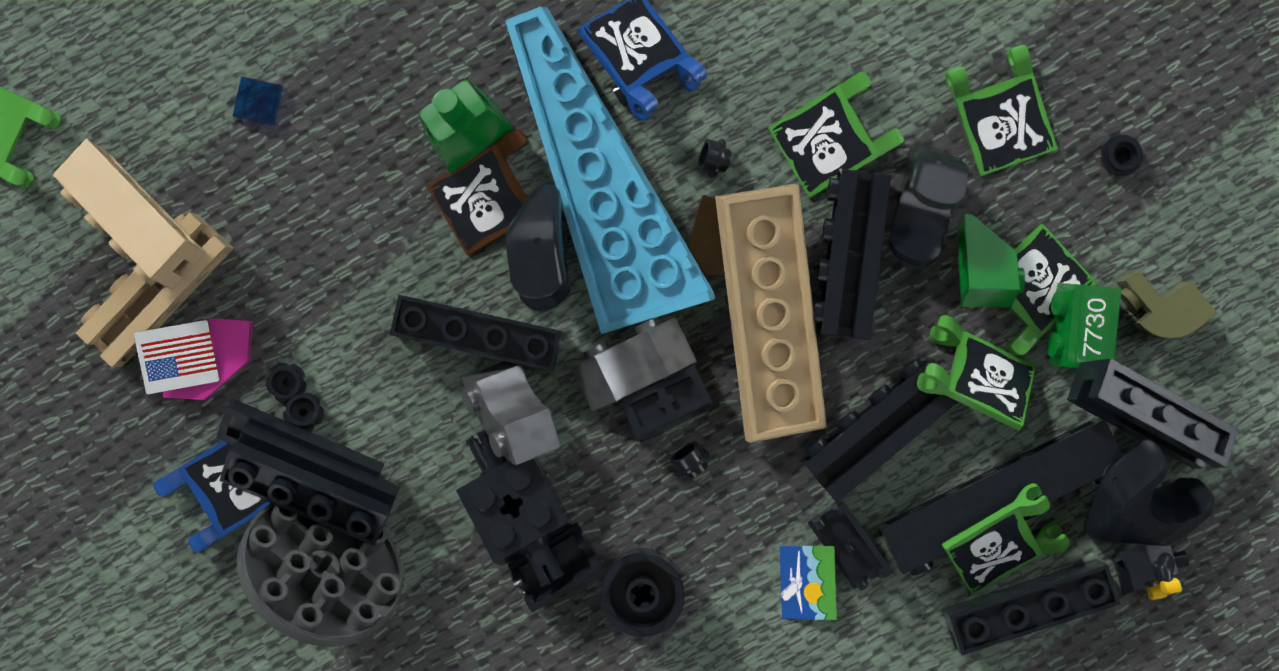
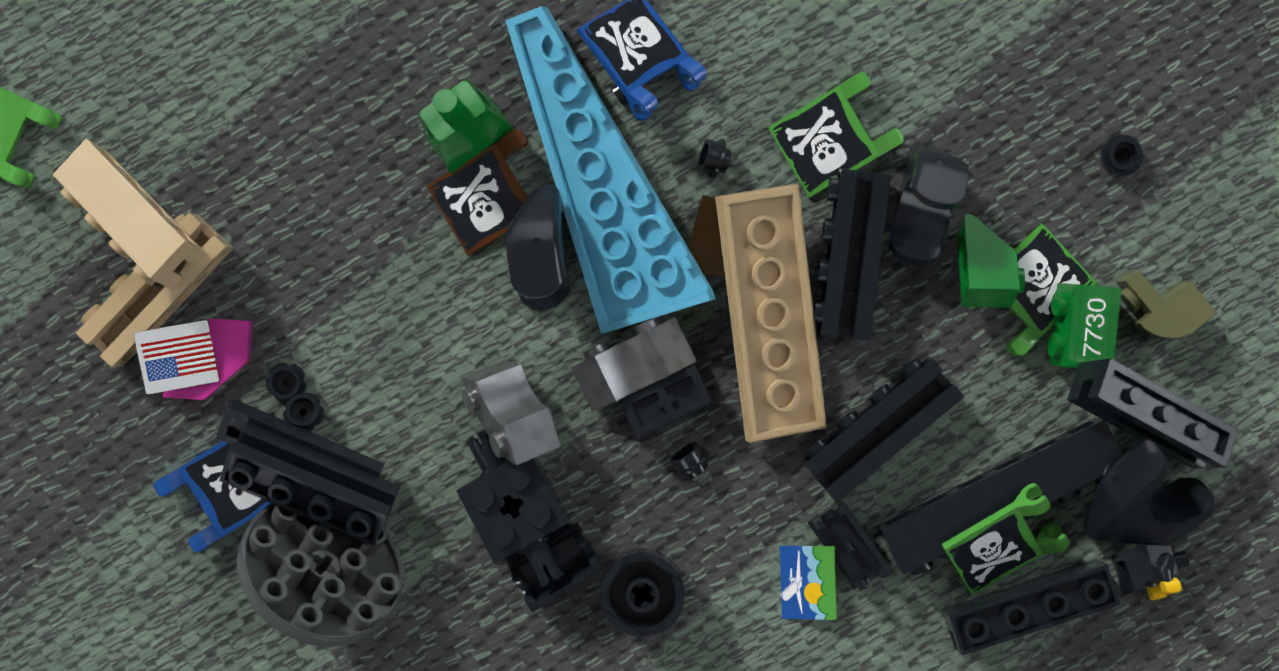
clear blue tile [233,76,283,126] -> none
black brick [390,294,563,372] -> none
flag [917,315,1036,431] -> none
flag [945,45,1058,176] -> none

